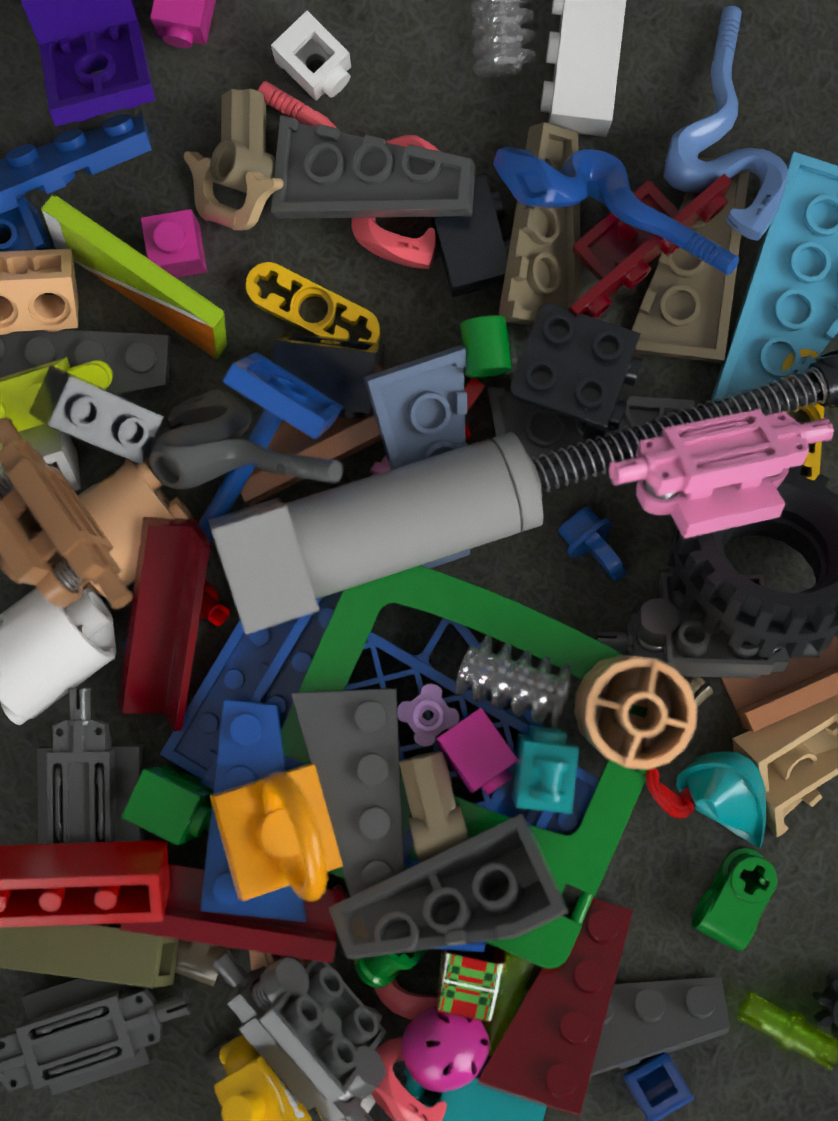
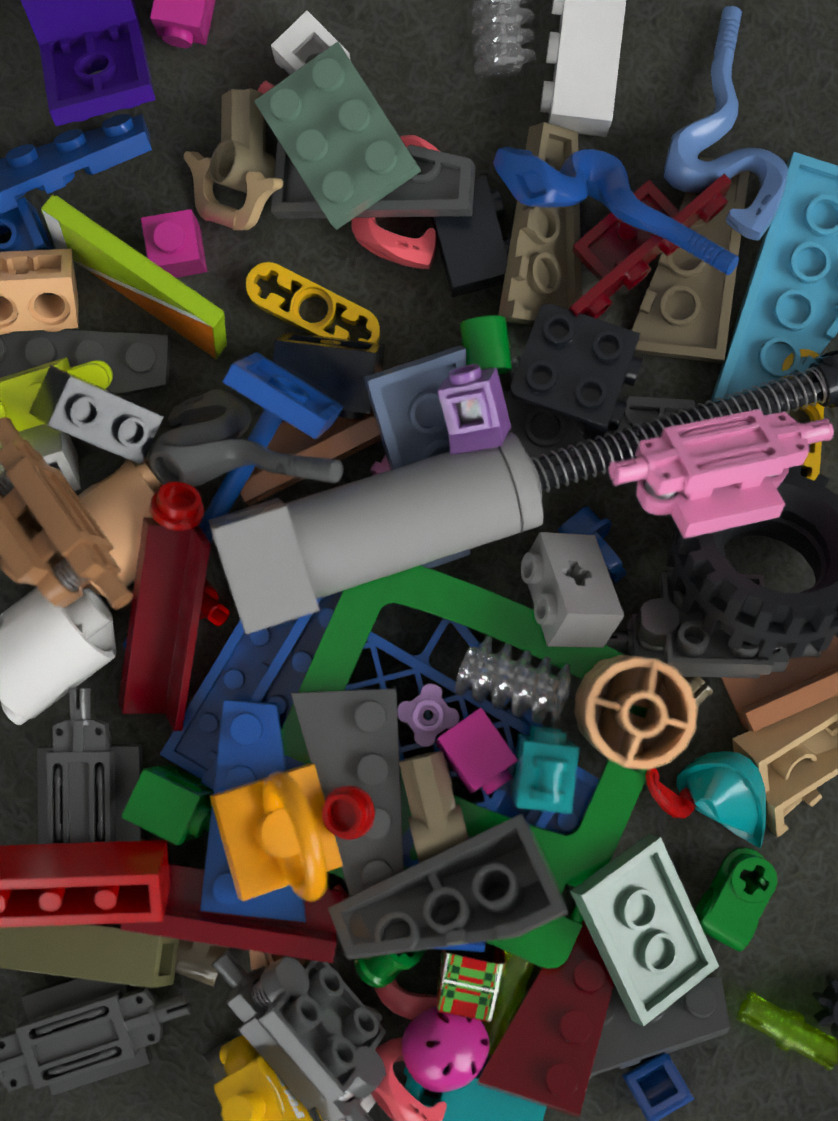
none -> red plate [149,482,204,531]
none -> sand green plate [254,41,421,230]
none -> red plate [322,785,375,840]
none -> medium lavender window [437,364,511,455]
none -> light grey brick [521,532,624,648]
none -> plate [570,834,719,1027]

